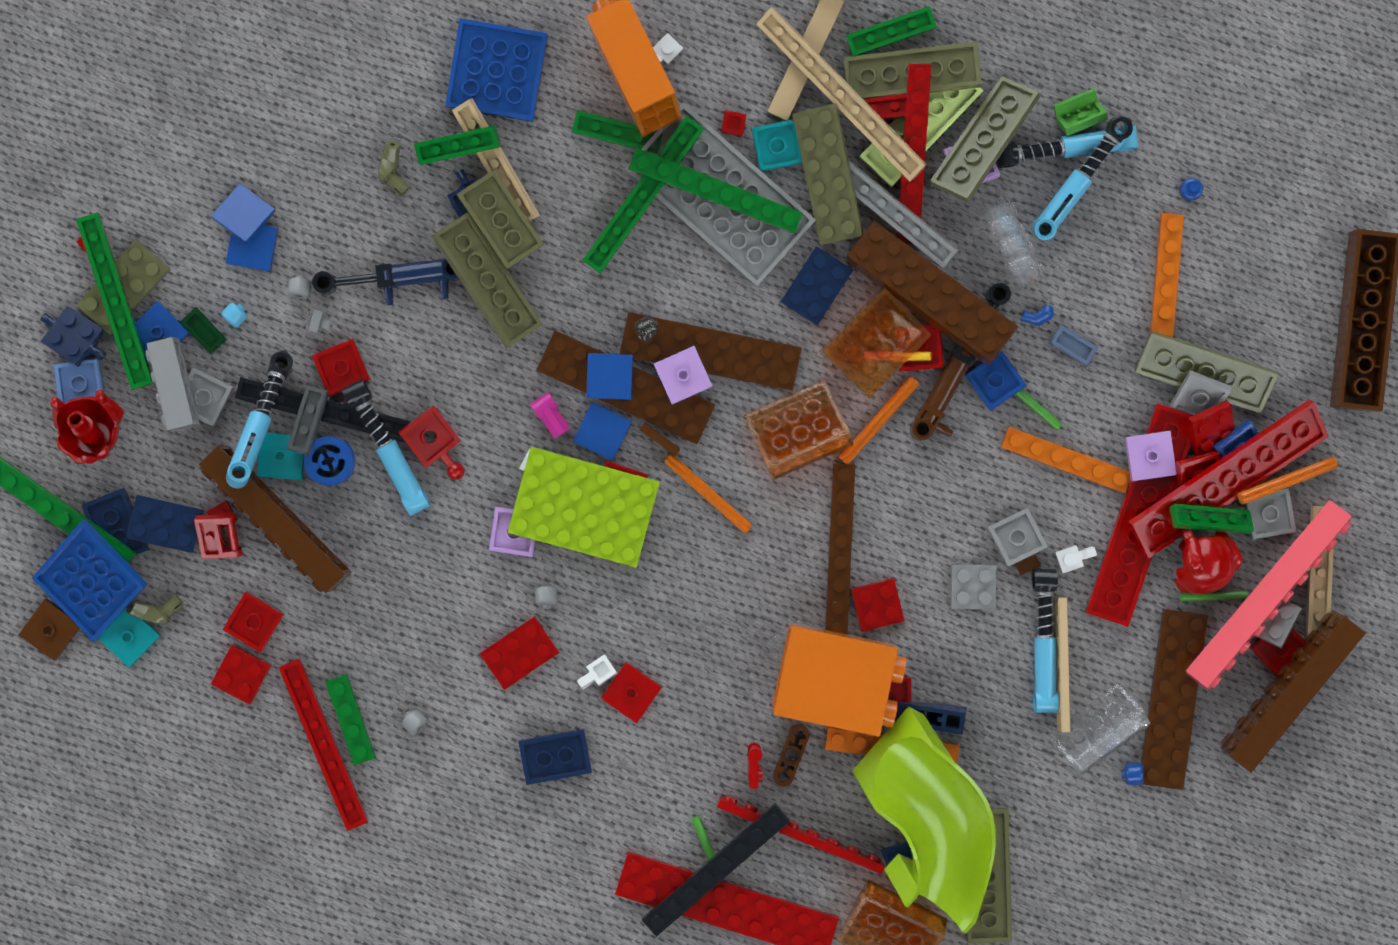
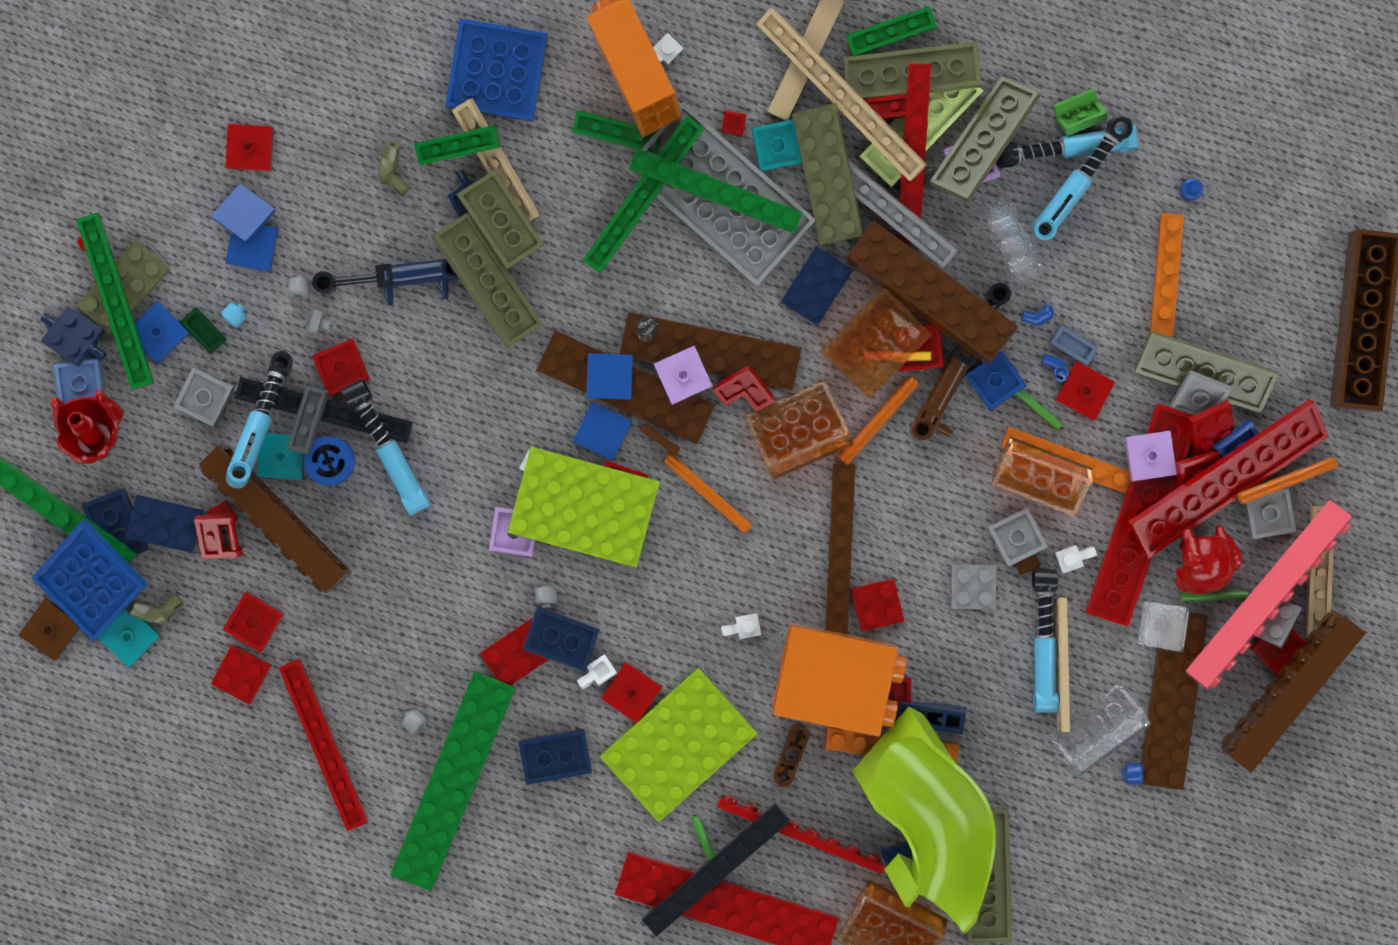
light grey brick [146,337,200,432] -> none
green plate [325,674,376,766] -> none
red plate [398,405,465,480] -> none
dark pink piece [530,392,570,439] -> none
red plate [748,742,763,789] -> none
green plate [1169,504,1254,534] -> none
none -> red plate [225,124,274,172]
none -> green plate [390,670,516,891]
none -> dark blue plate [522,607,600,672]
none -> lime plate [600,667,758,822]
none -> red plate [713,365,775,412]
none -> white plate [721,613,761,639]
none -> clear orange brick [992,436,1093,517]
none -> blue arm [1041,353,1069,382]
none -> red plate [1055,361,1115,421]
none -> clear plate [1138,601,1189,652]

